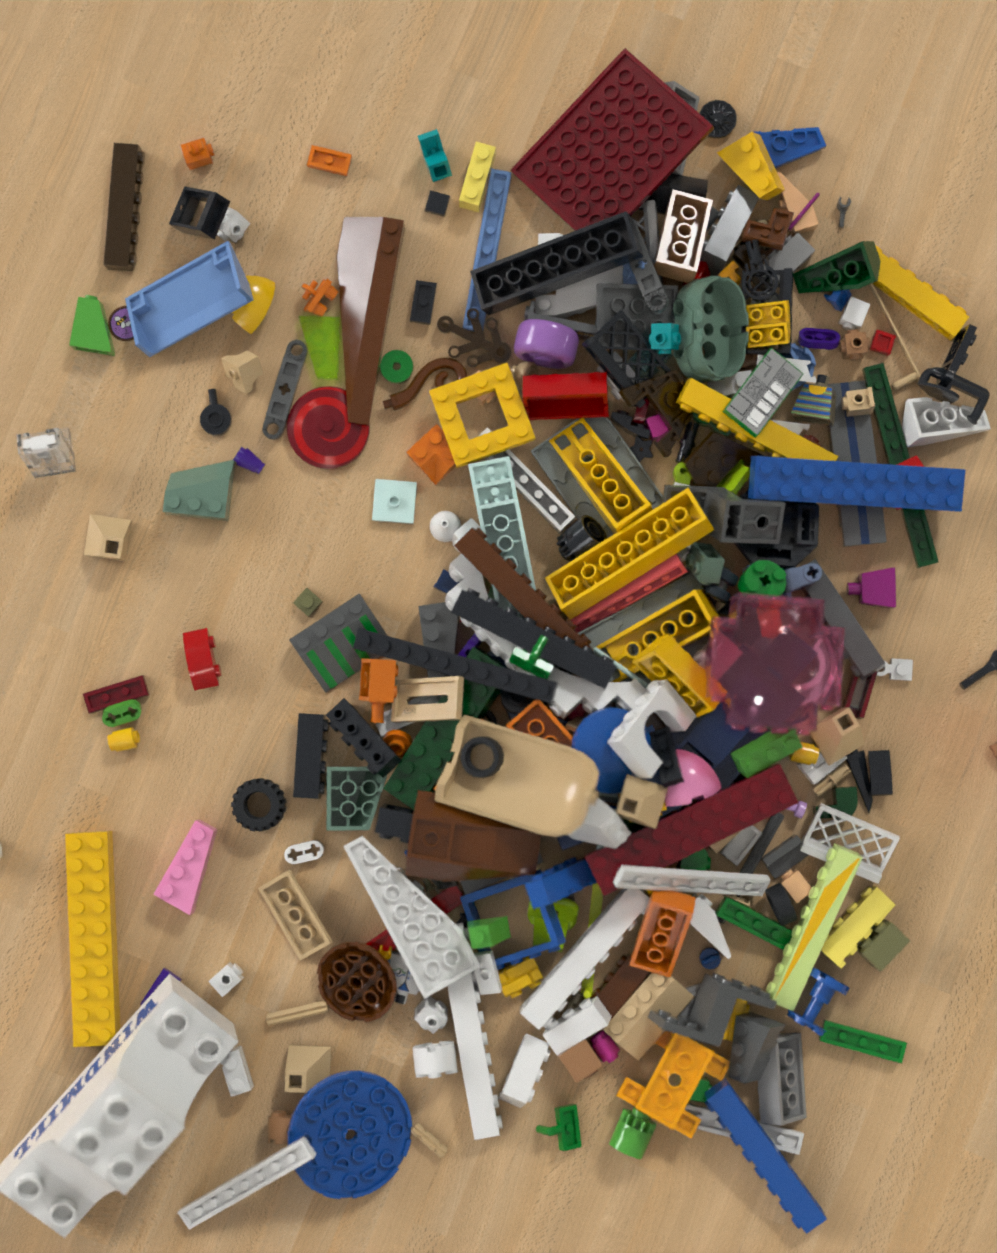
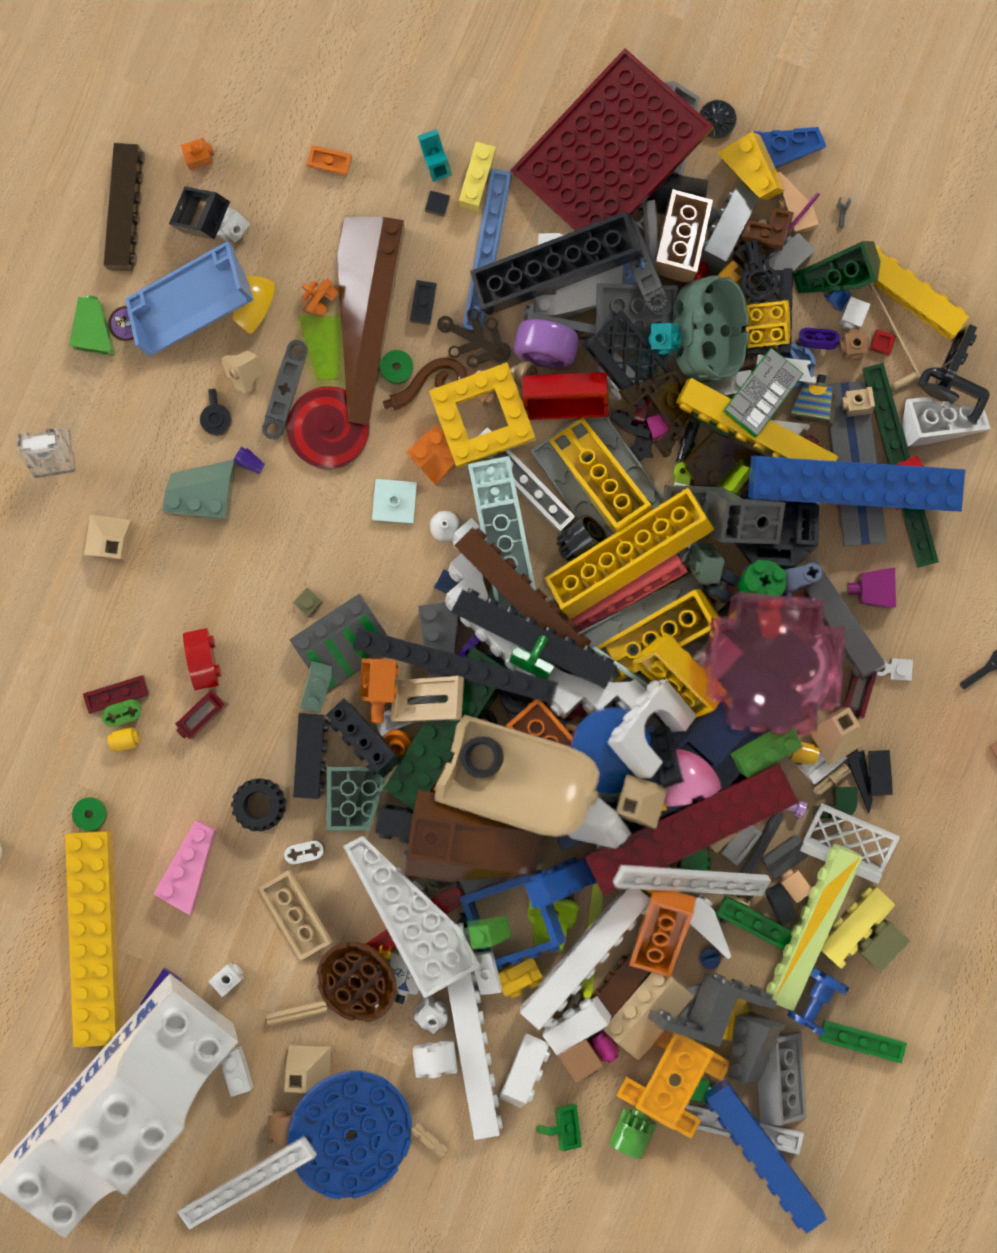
none -> green piece [72,797,107,831]
none -> dark red window [175,689,229,739]
none -> sand green brick [300,661,332,713]

